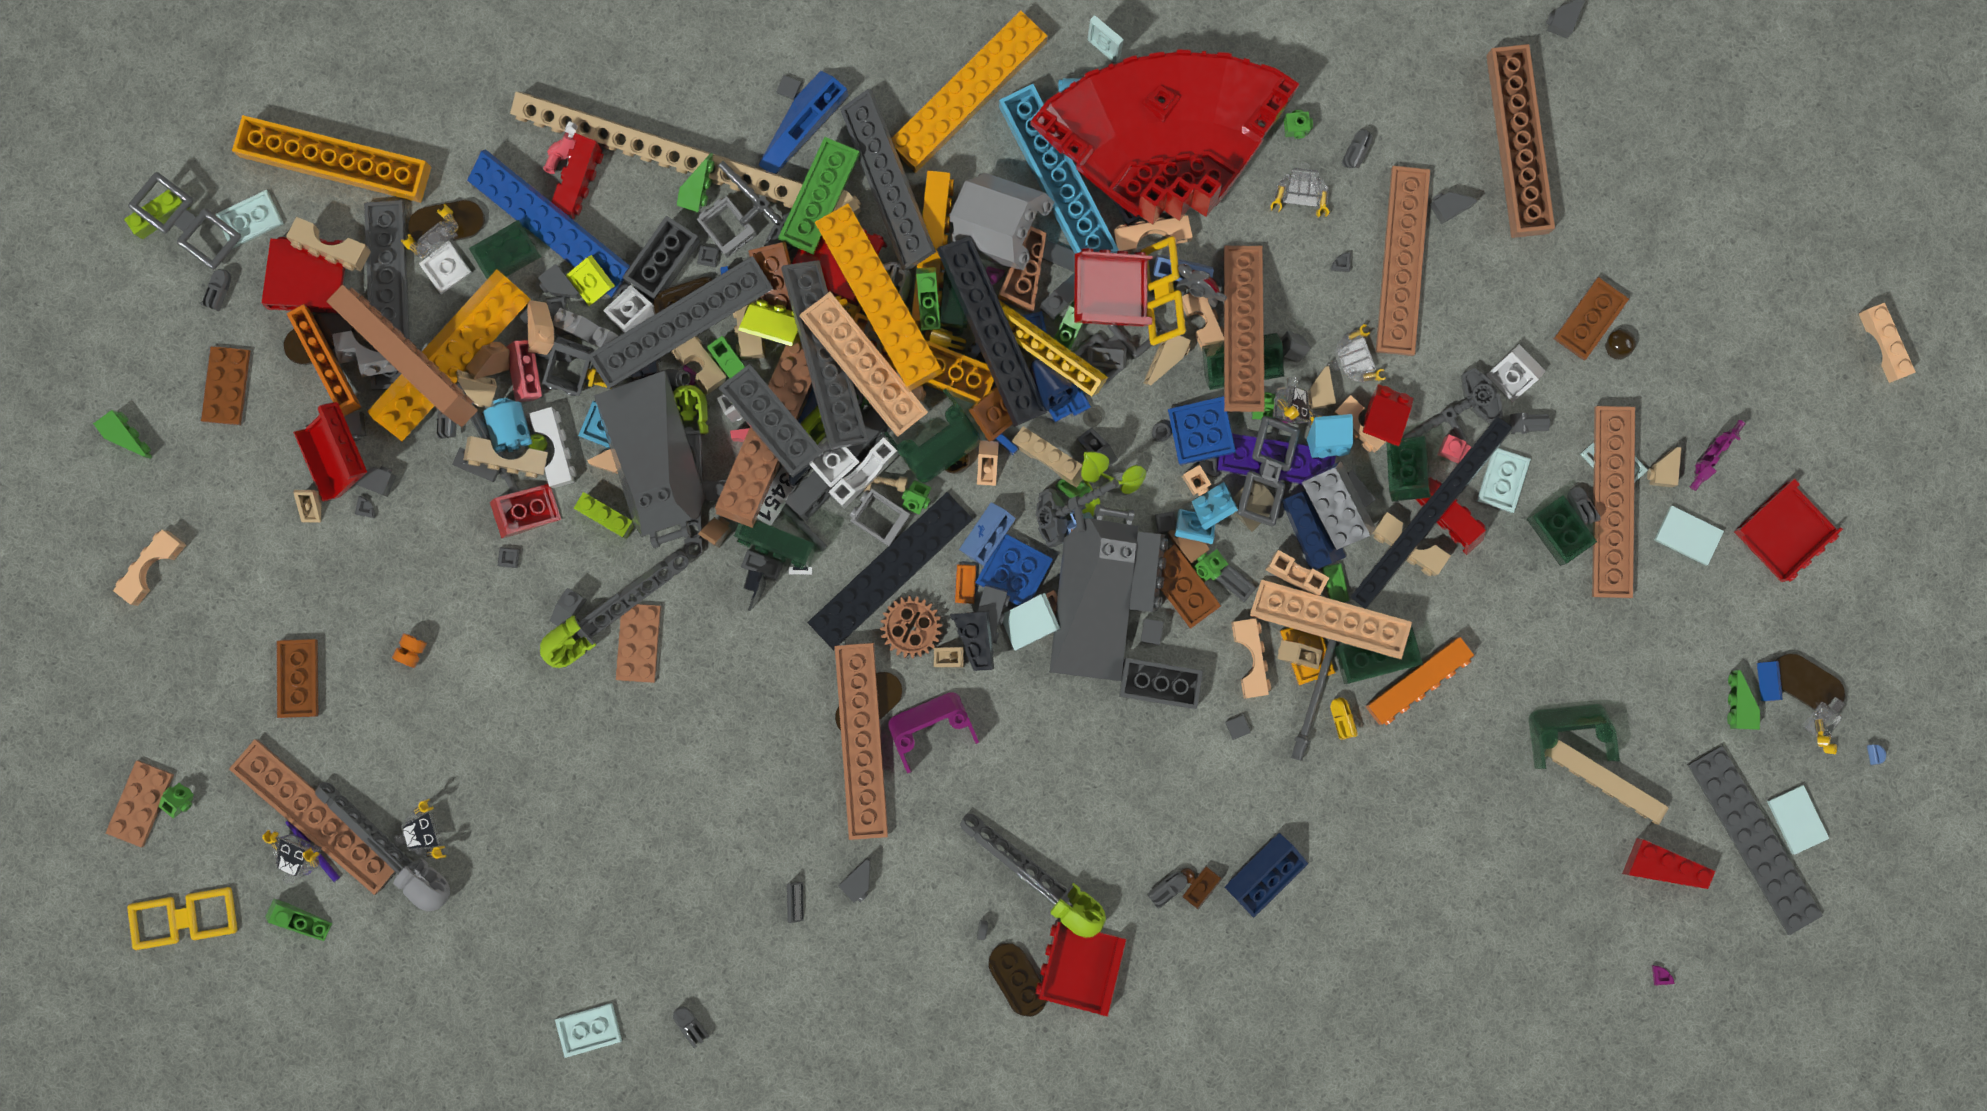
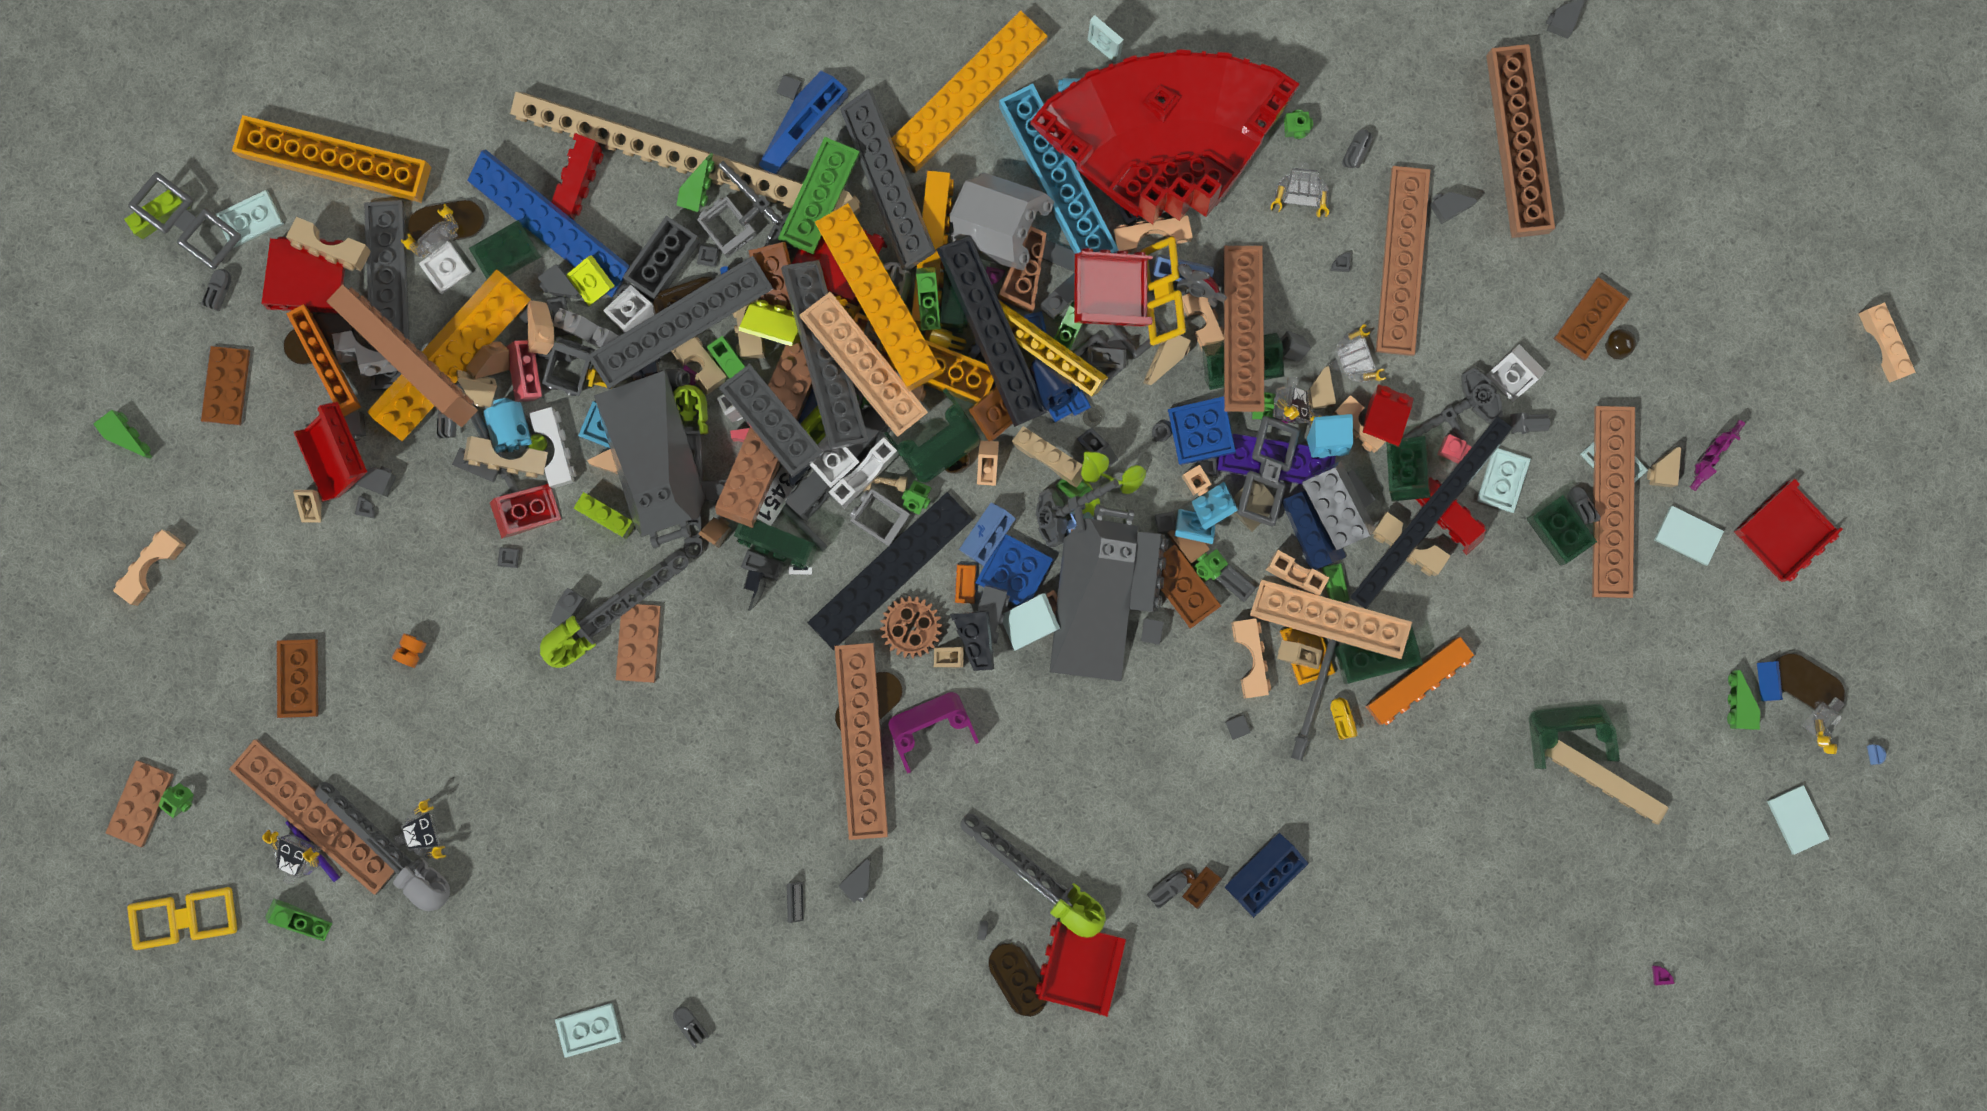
coral arm [544,121,578,174] -> none
blue tile [995,433,1018,456] -> none
dark grey brick [1119,658,1203,709] -> none
red wedge [1622,838,1716,889] -> none
dark grey plate [1688,746,1823,935] -> none

